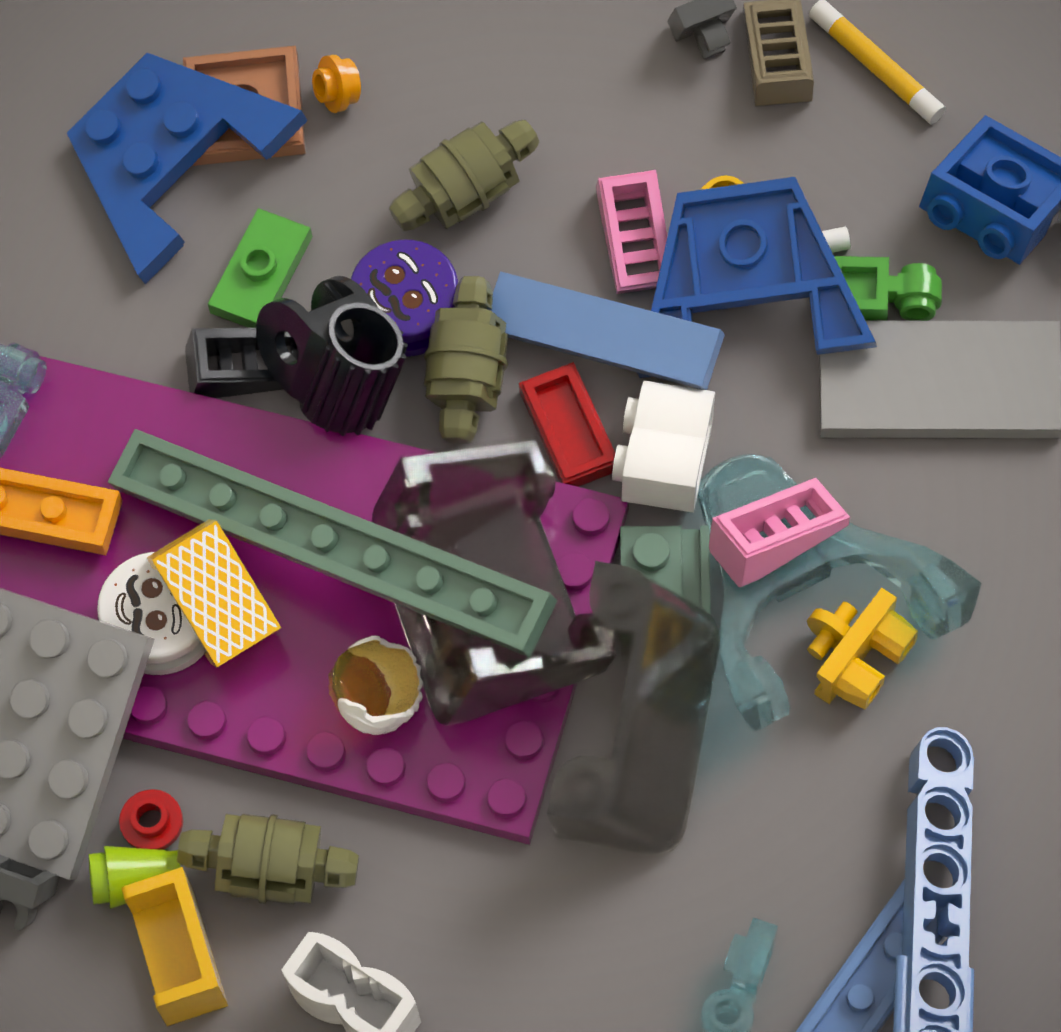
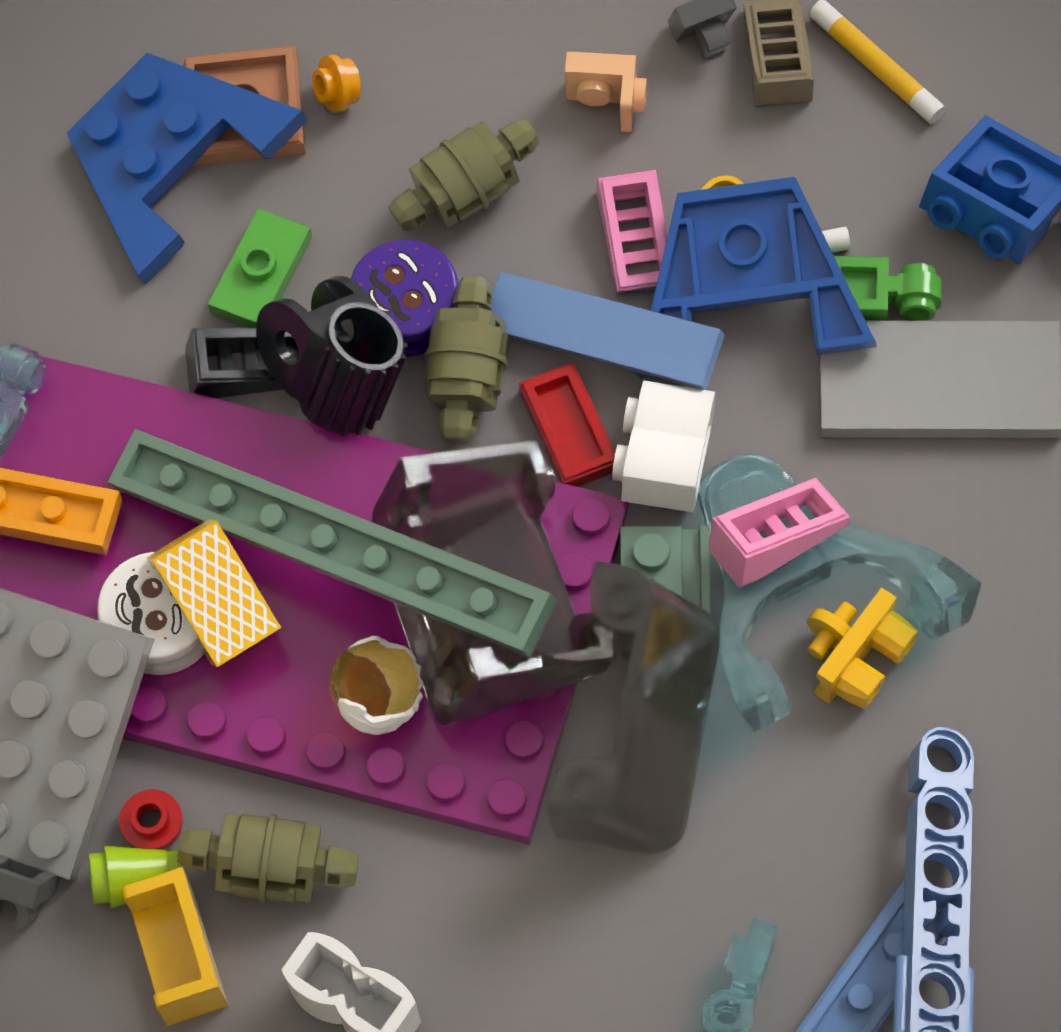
none -> light nougat bracket [565,51,647,132]

